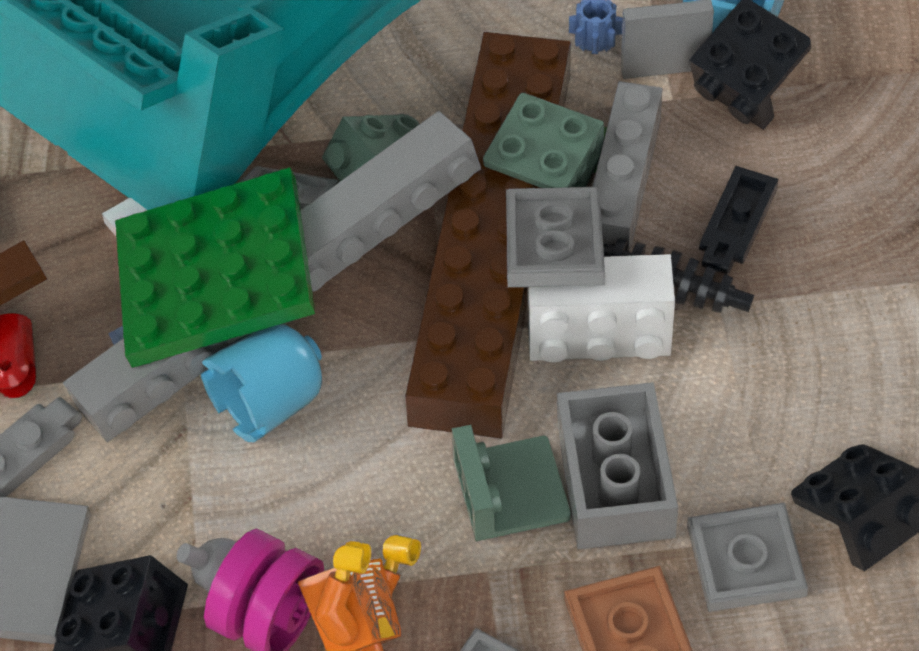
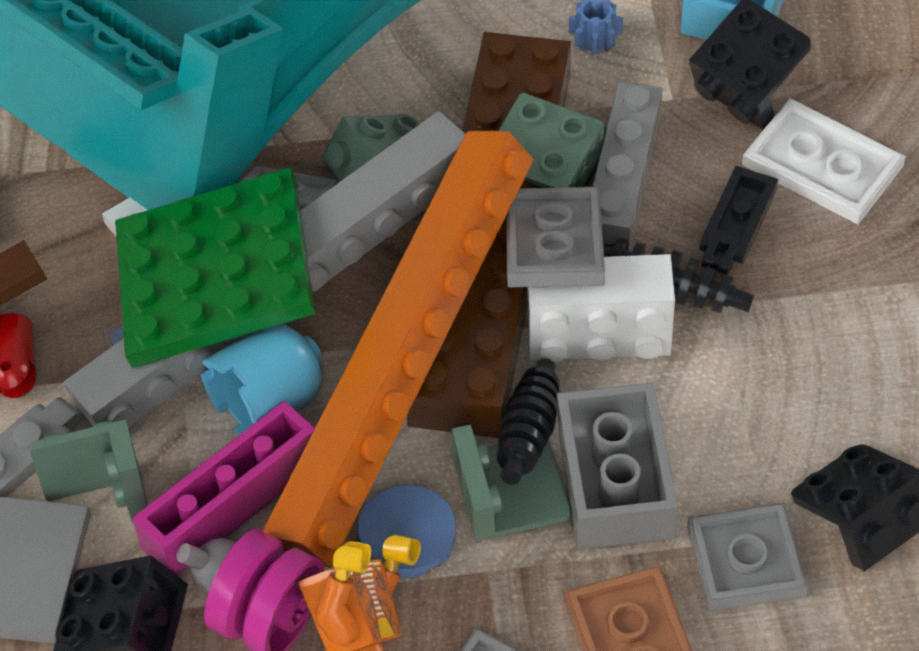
light grey tile [621,0,714,79] -> none
none -> sand green bracket [29,419,148,523]
none -> dark pink brick [132,401,315,576]
none -> orange brick [263,131,534,568]
none -> medium blue tile [358,485,456,578]
none -> black piece [497,358,560,485]
none -> white tile [742,98,906,225]

